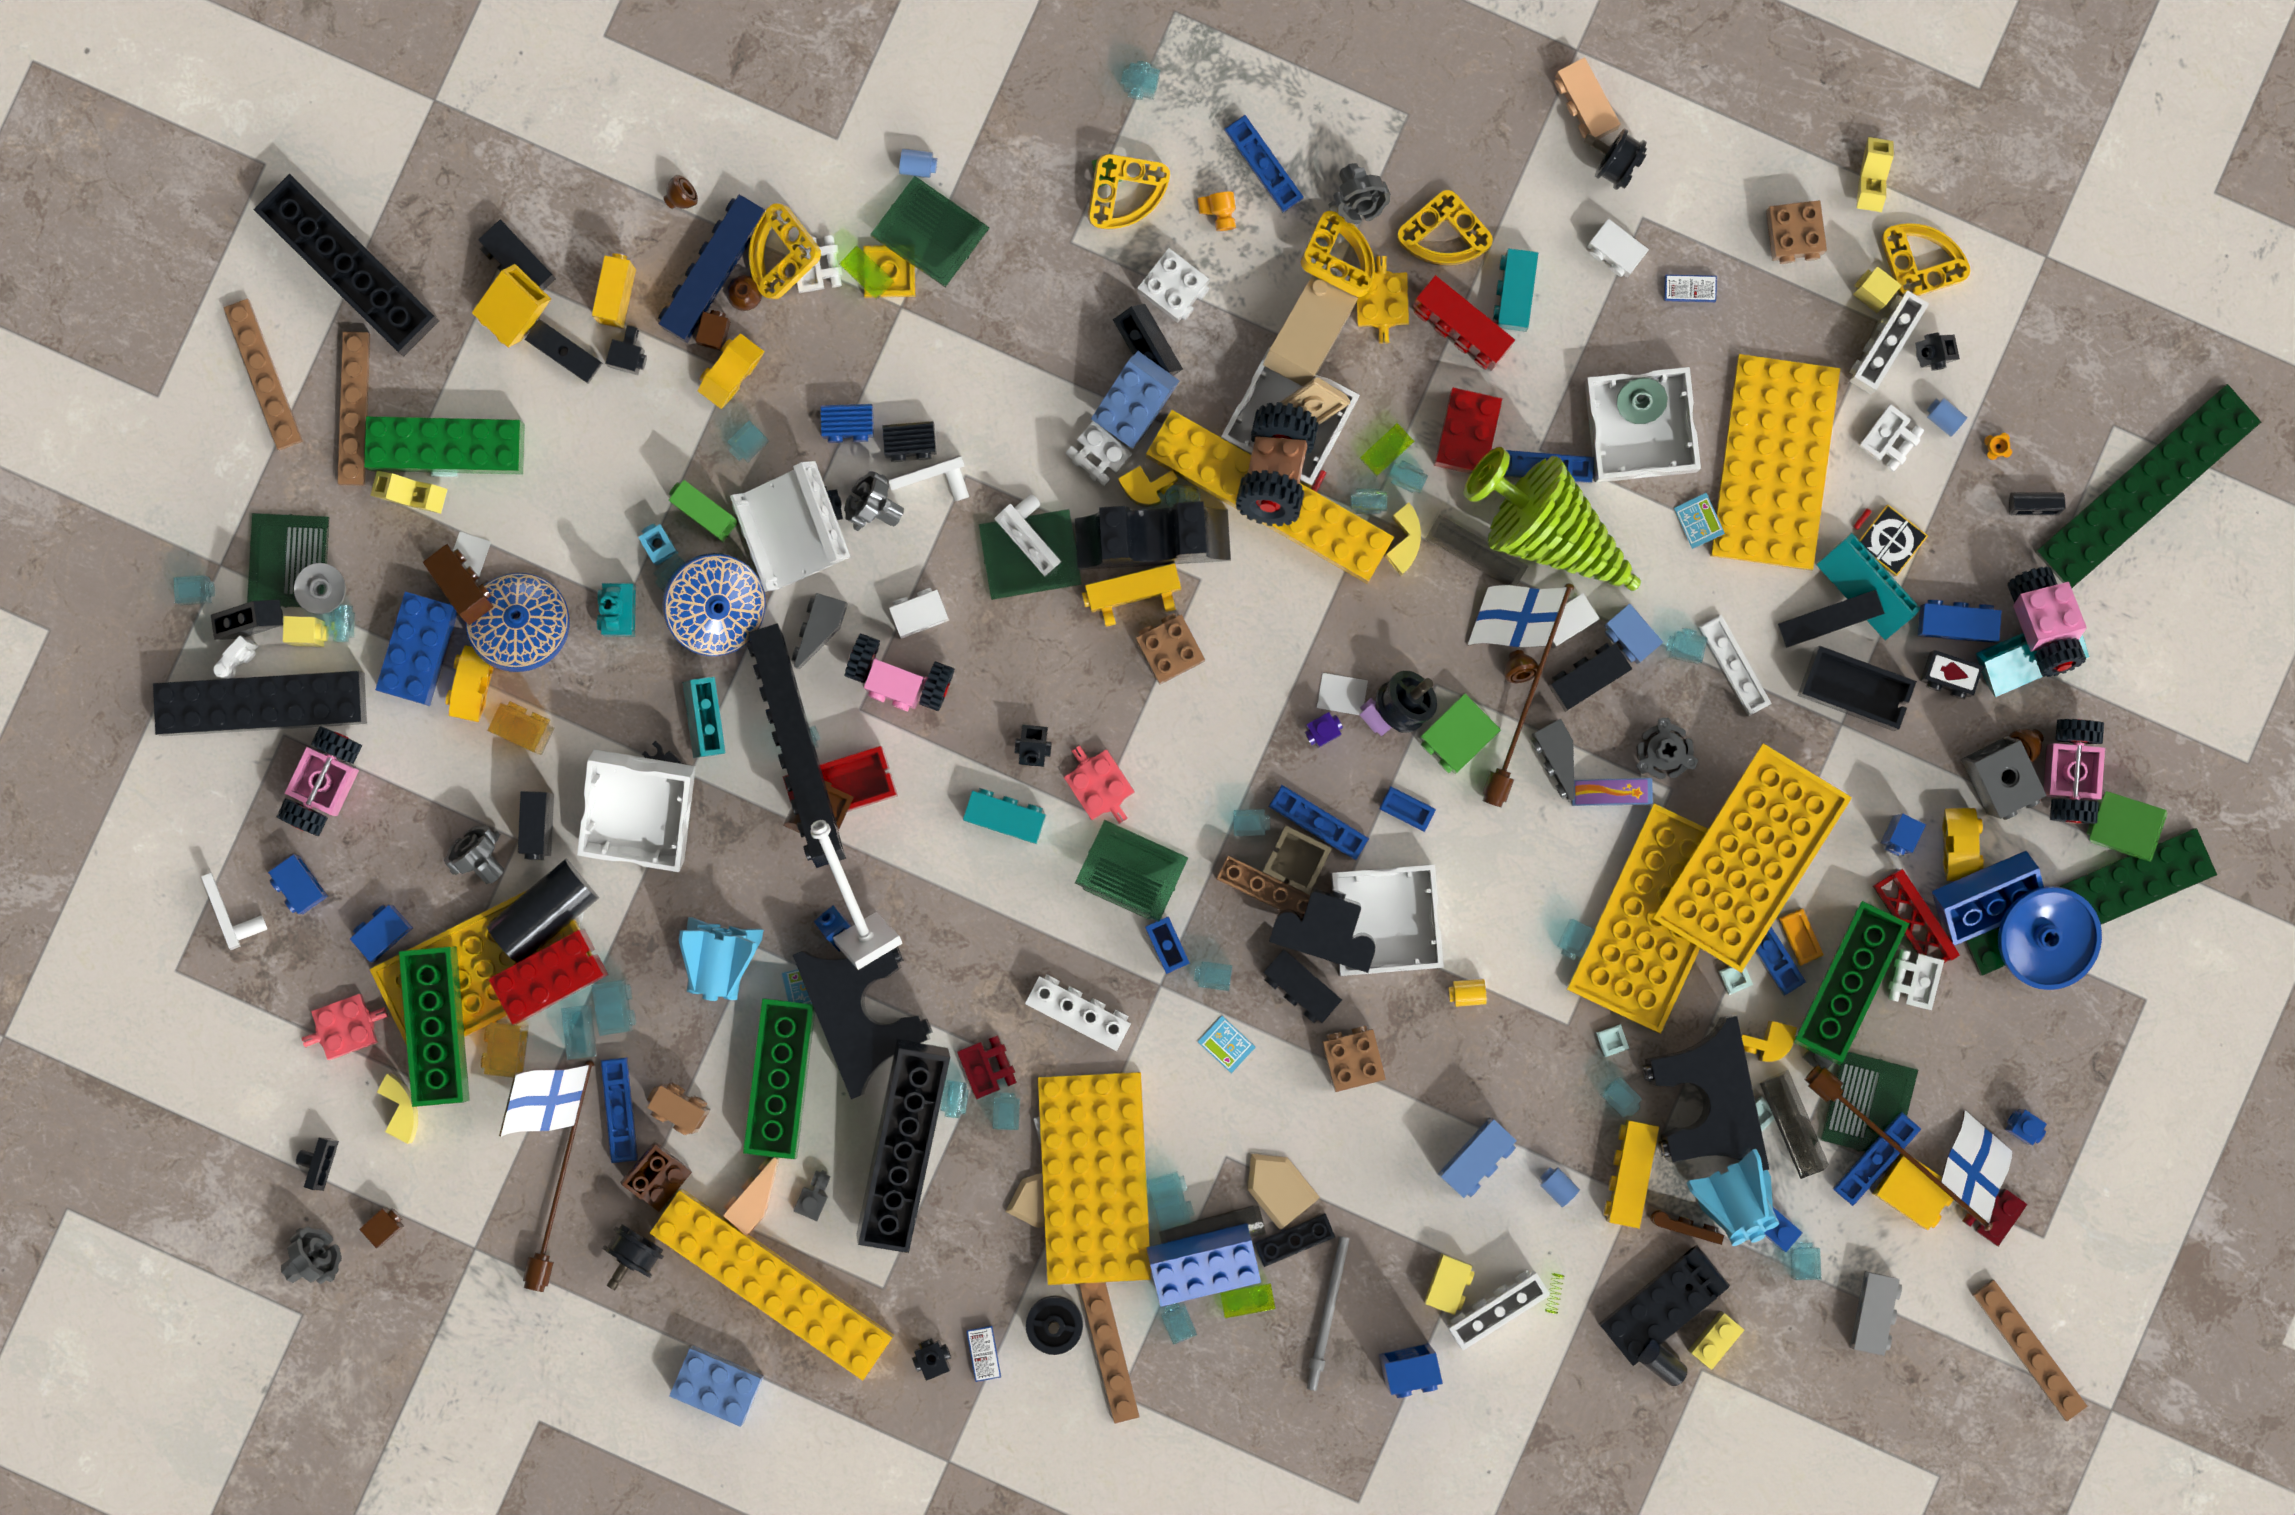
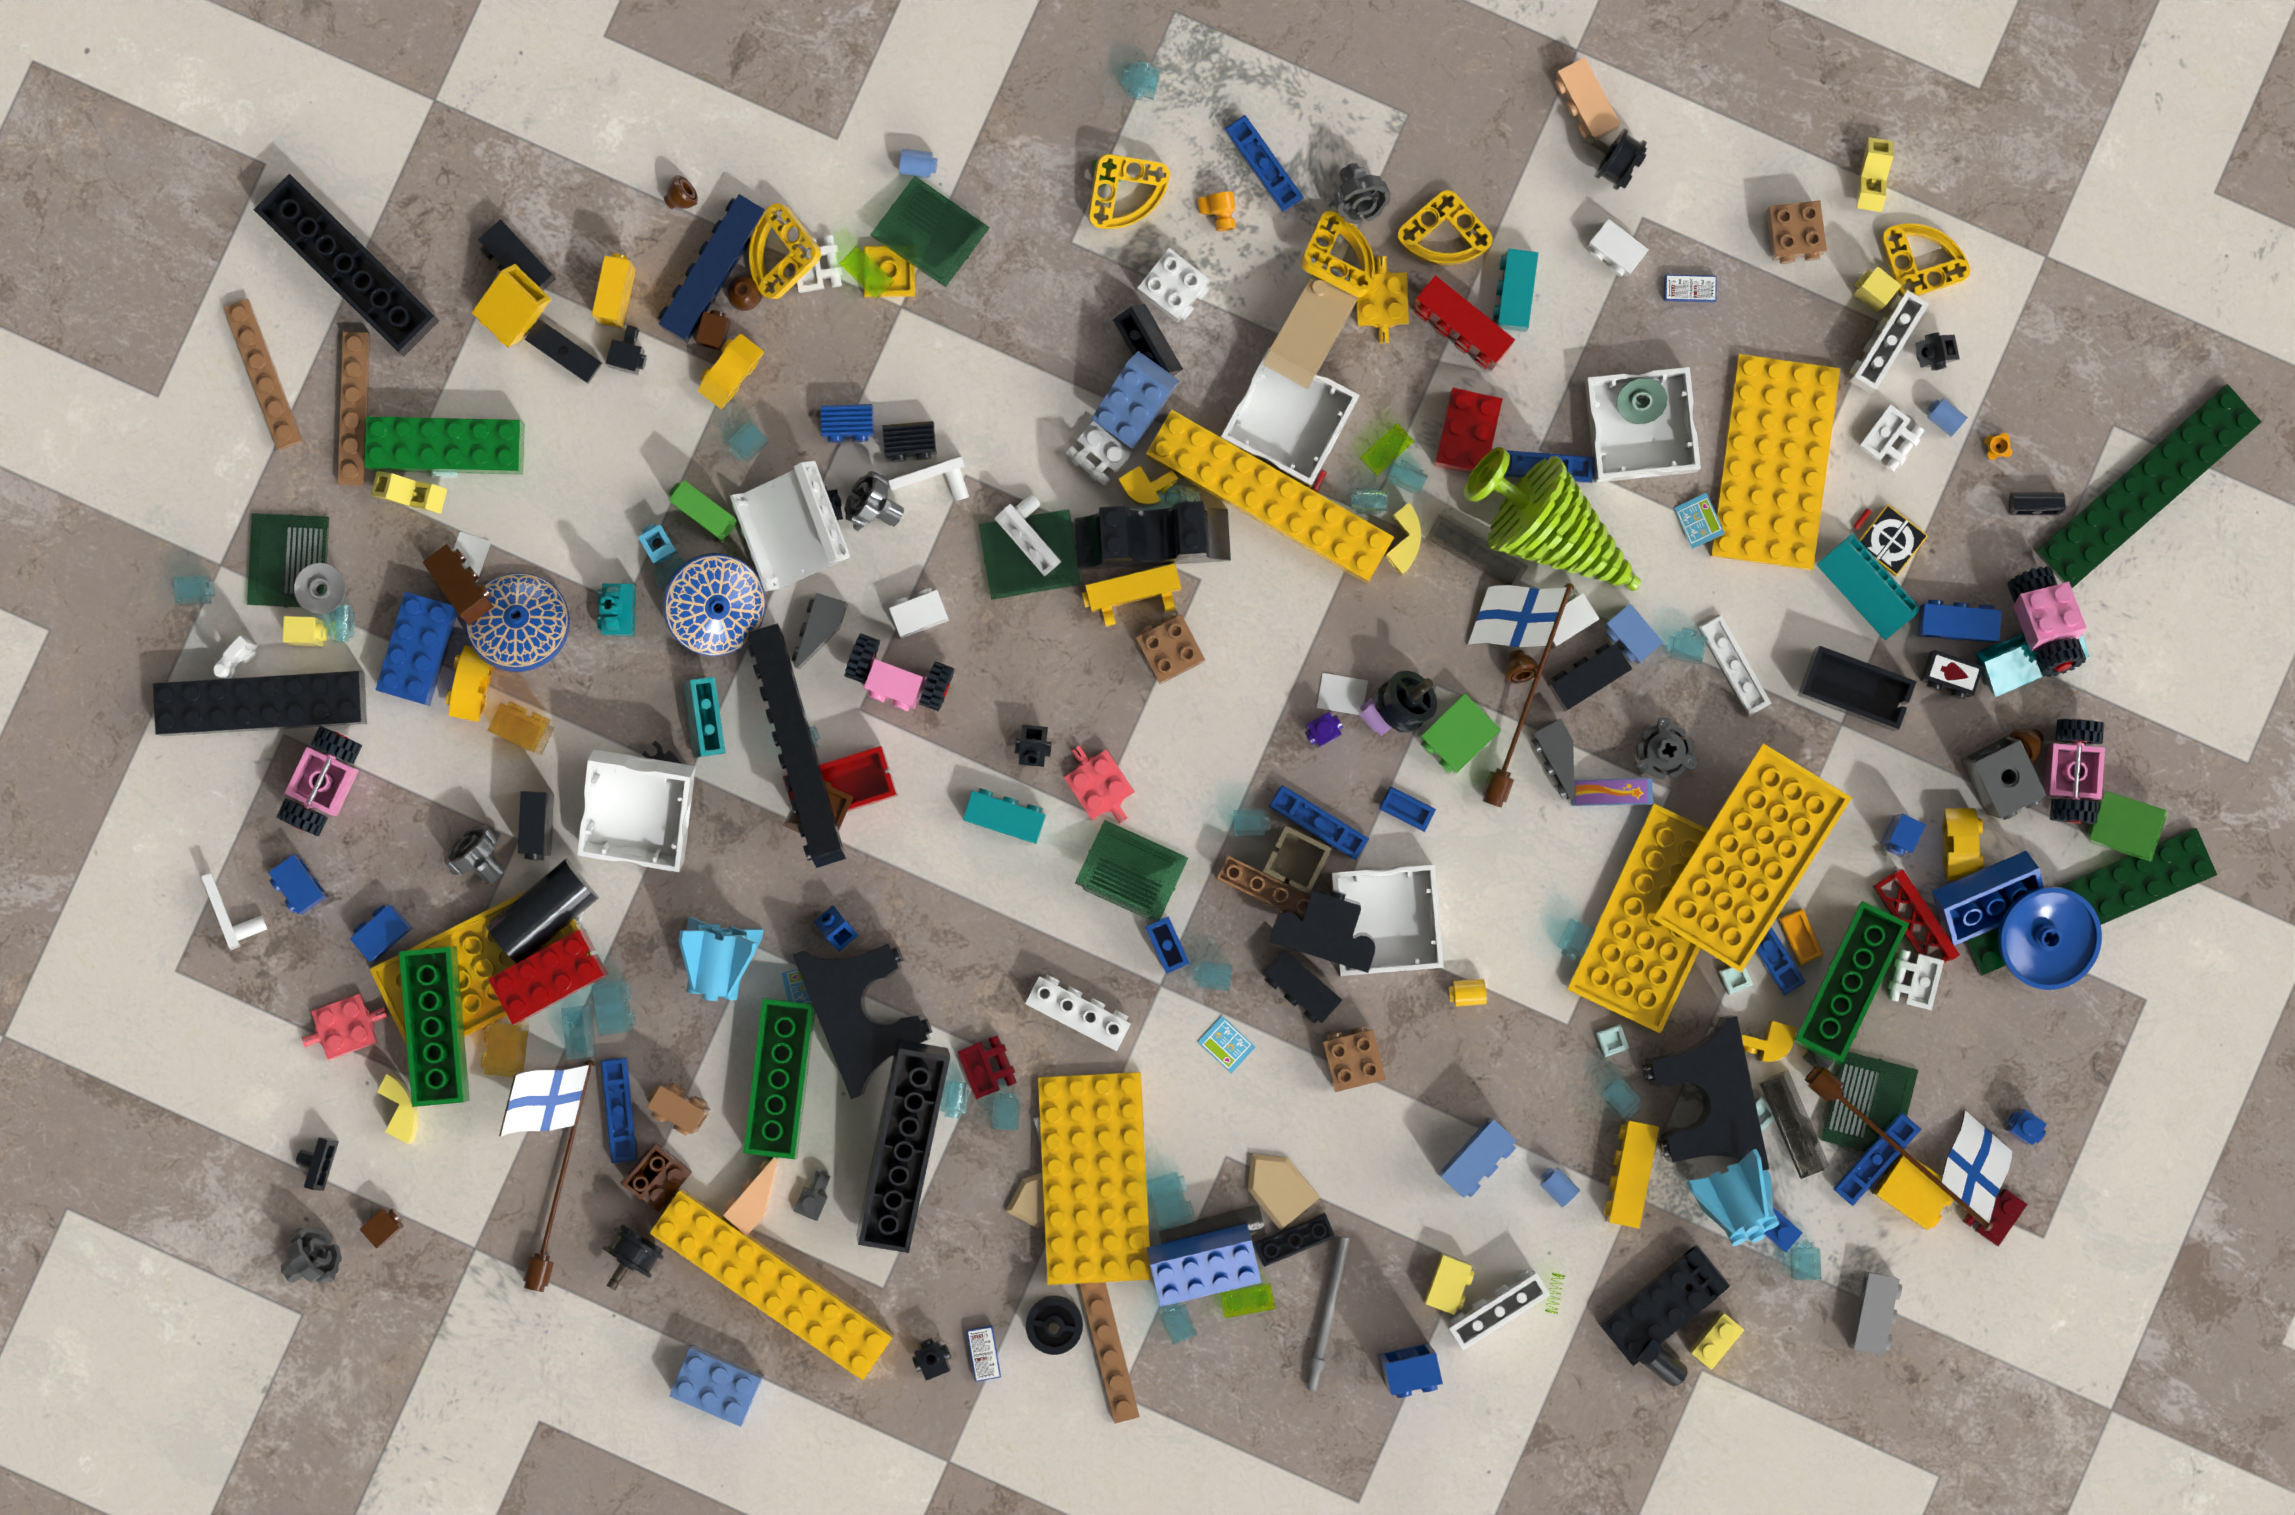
black brick [211,600,283,640] -> none
white tile [811,820,902,970] -> none
black plate [1236,402,1318,526] -> none
tan tile [1281,377,1350,425] -> none
reddish brown plate [1651,1210,1724,1245] -> none
black tile [1778,589,1885,648] -> none
medium nougat plate [1972,1280,2088,1421] -> none

